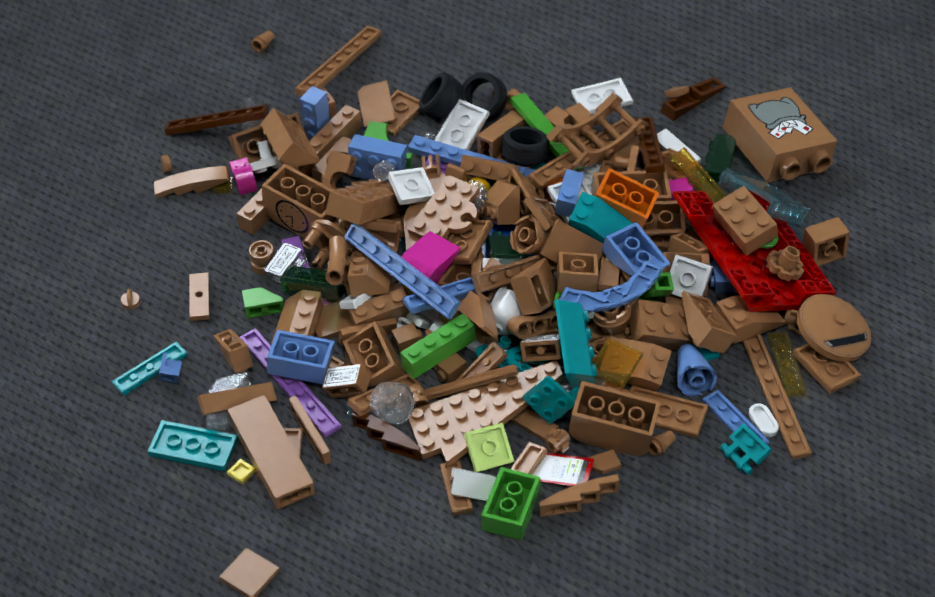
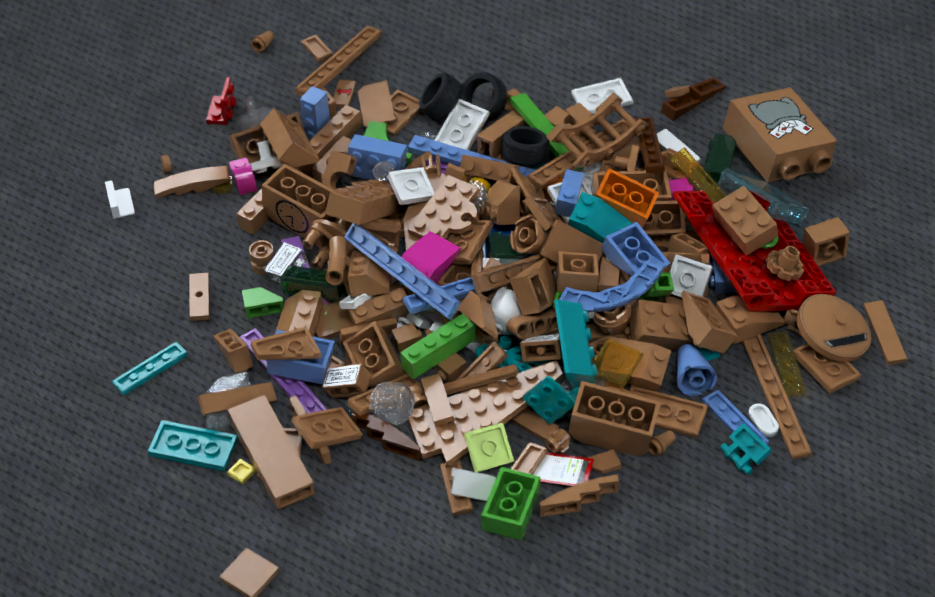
medium nougat tile [121,289,140,310] -> none
medium blue panel [158,352,182,383] -> none
reddish brown tile [164,104,270,136] -> none
none -> white panel [105,181,135,219]
none -> red bracket [206,77,236,125]
none -> medium nougat wing [251,326,321,360]
none -> medium nougat tile [291,407,363,449]
none -> medium nougat tile [301,34,333,63]
none -> medium nougat tile [333,79,356,108]
none -> medium nougat tile [404,151,433,170]
none -> tile [421,373,455,426]
none -> medium nougat tile [863,300,907,365]

